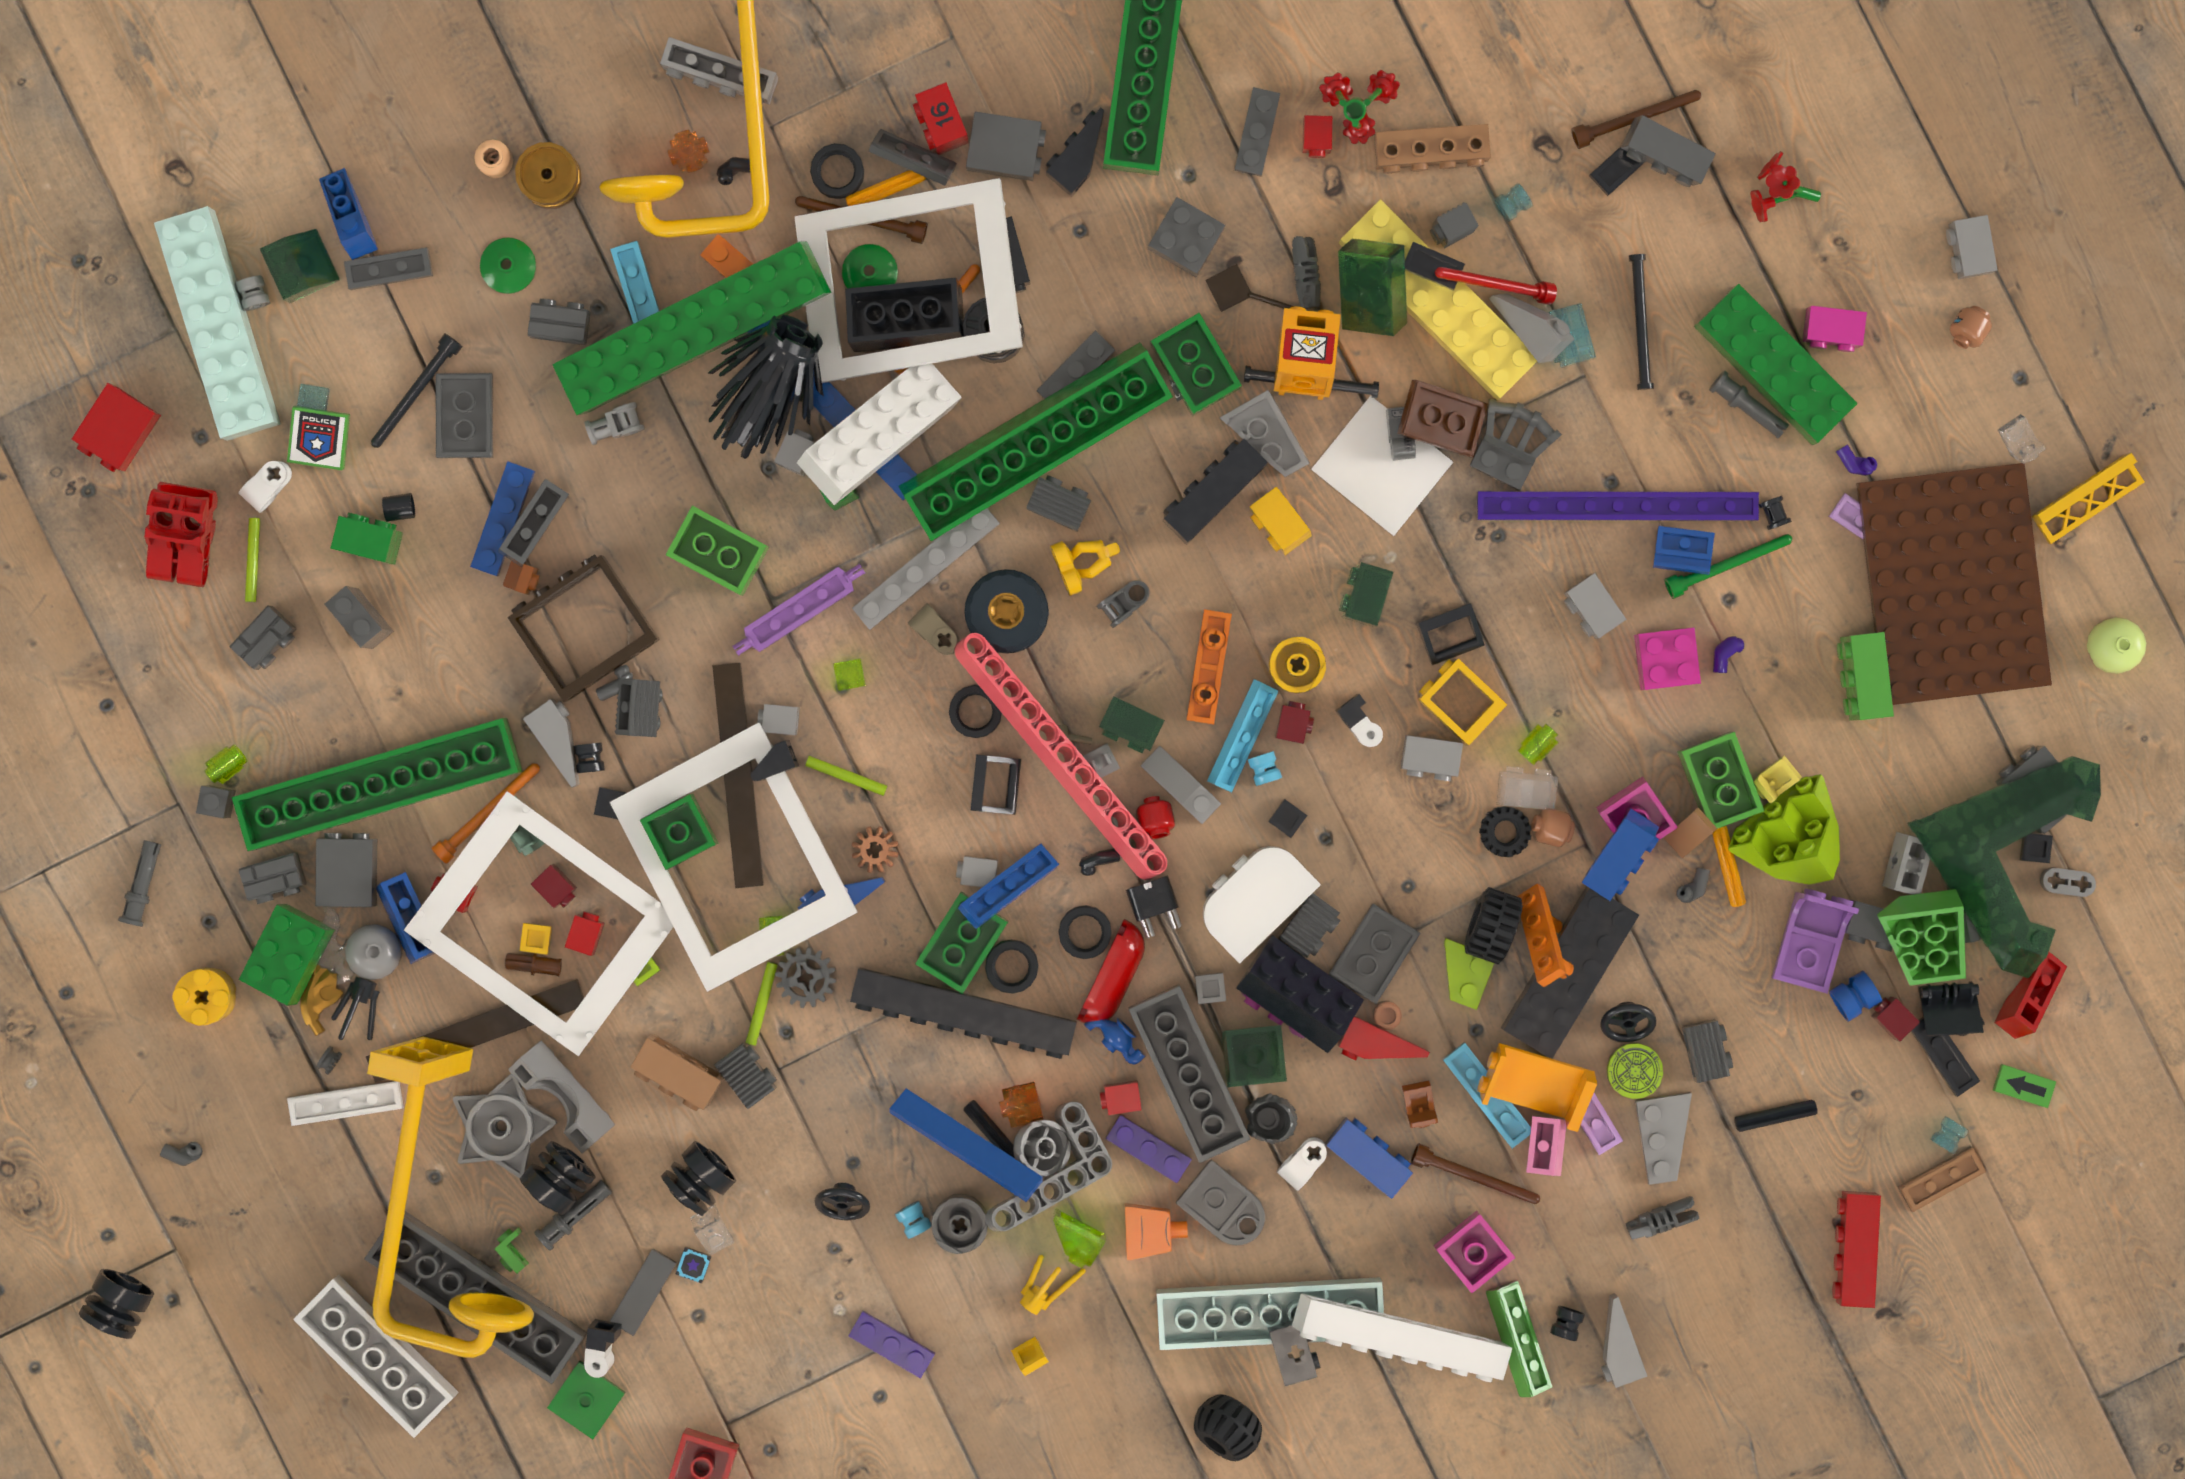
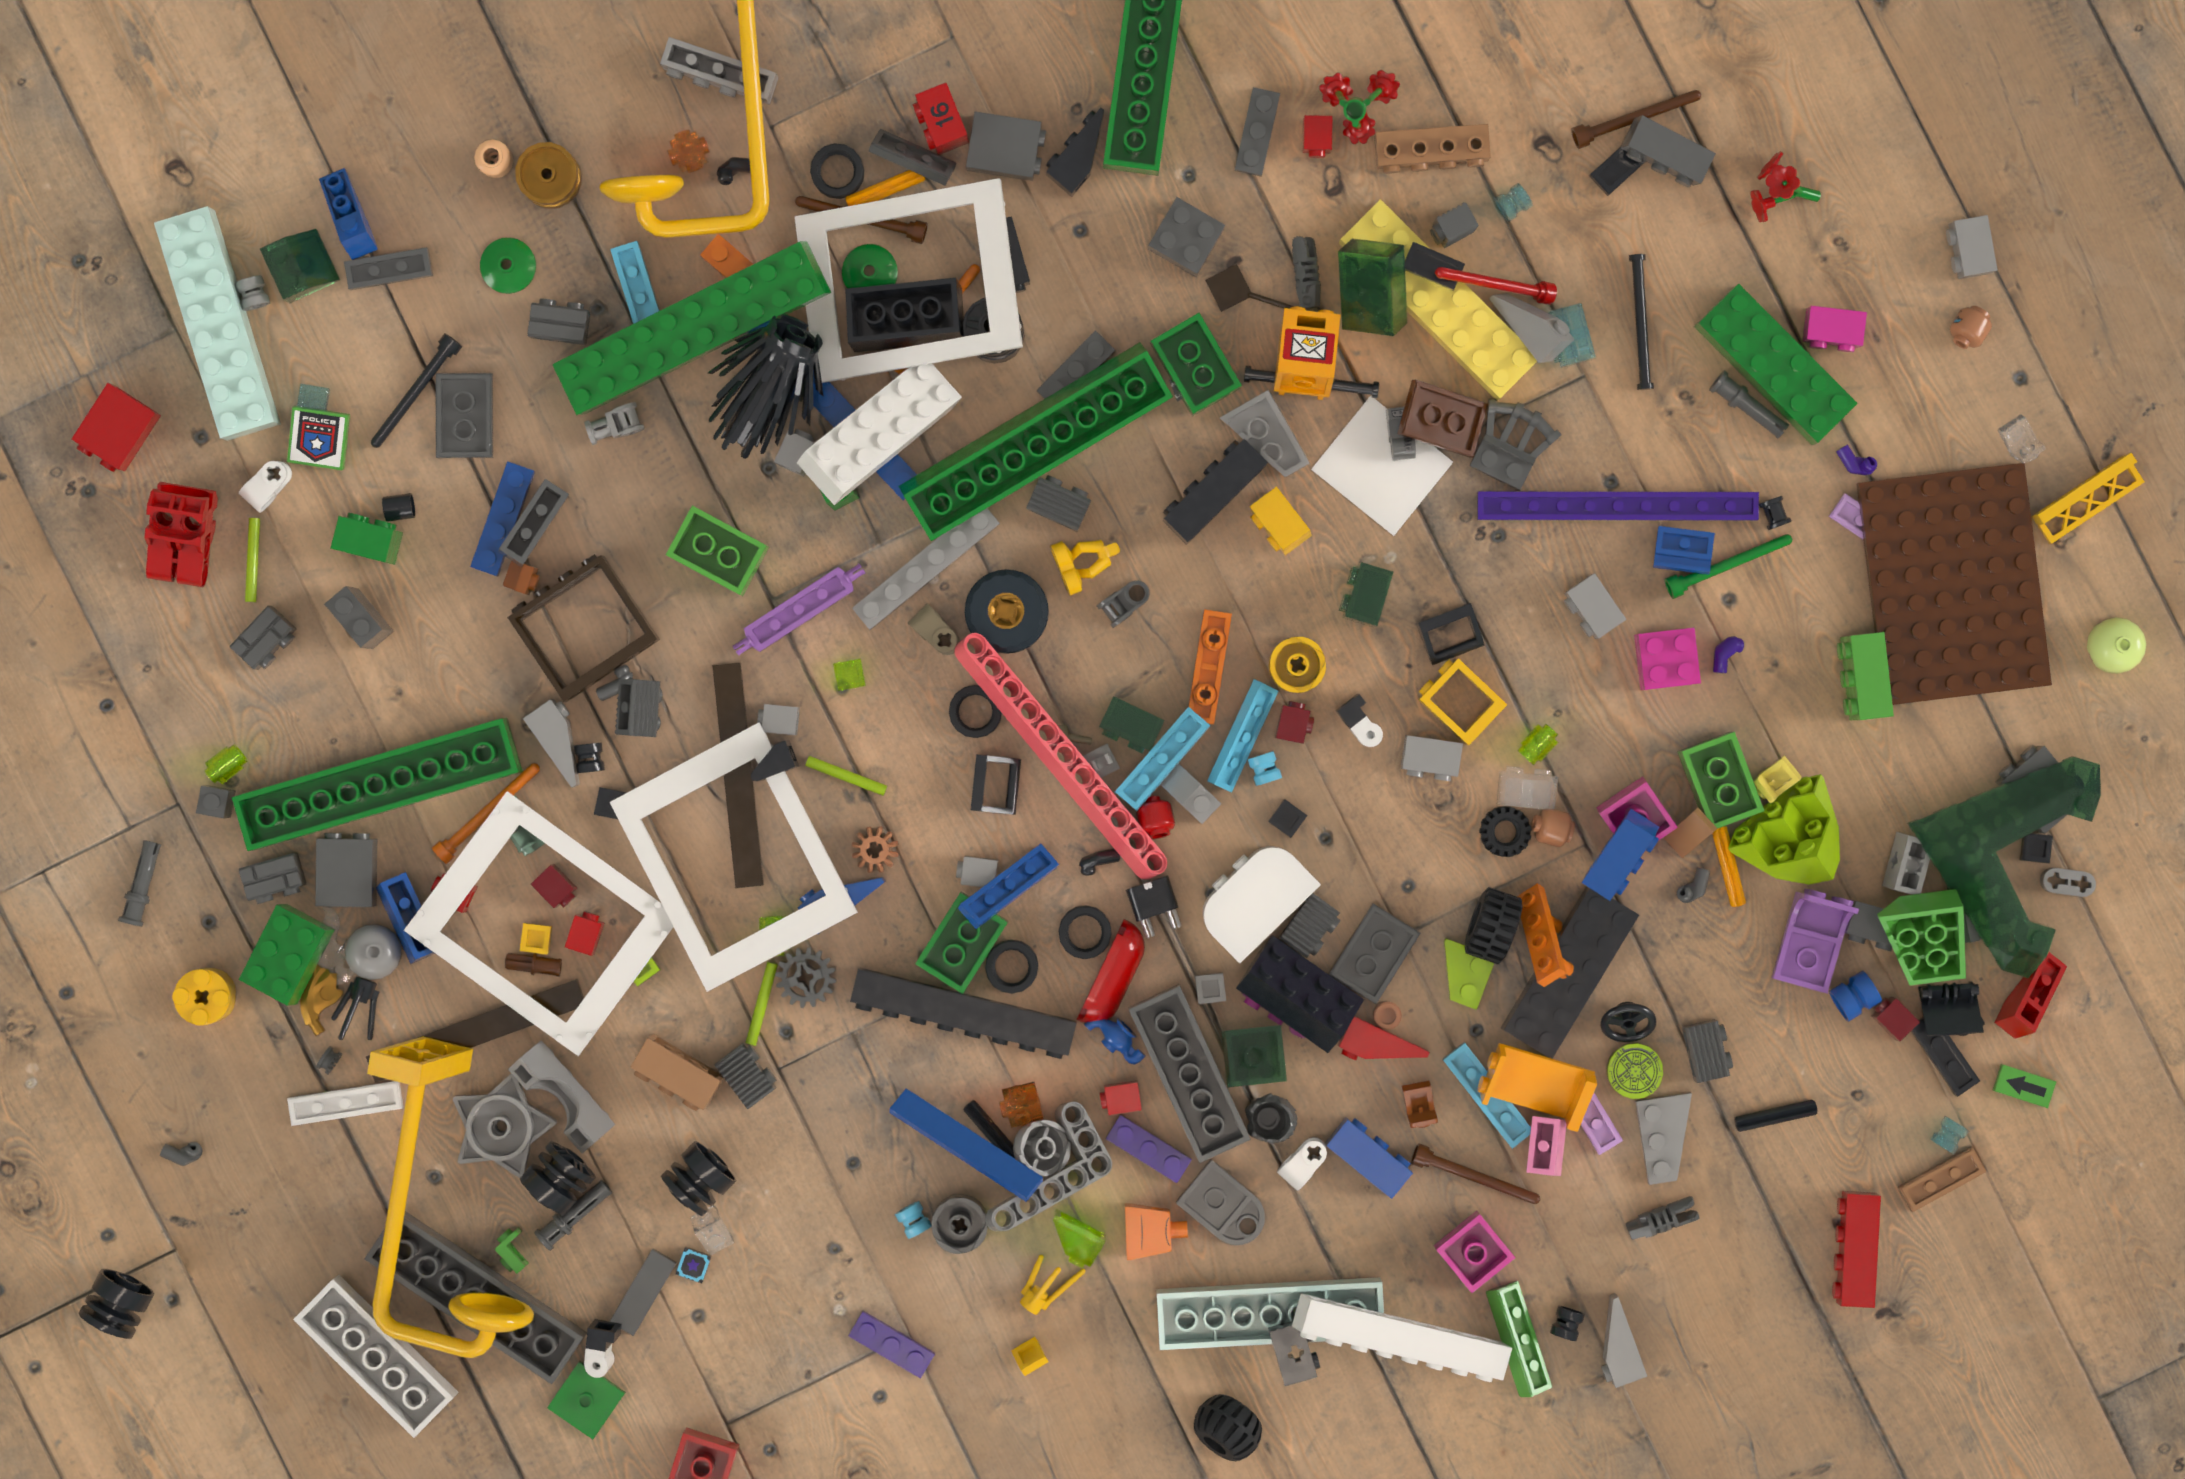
green brick [640,794,719,870] -> none
black piece [814,1183,870,1221] -> none
none -> medium azure plate [1115,707,1210,811]

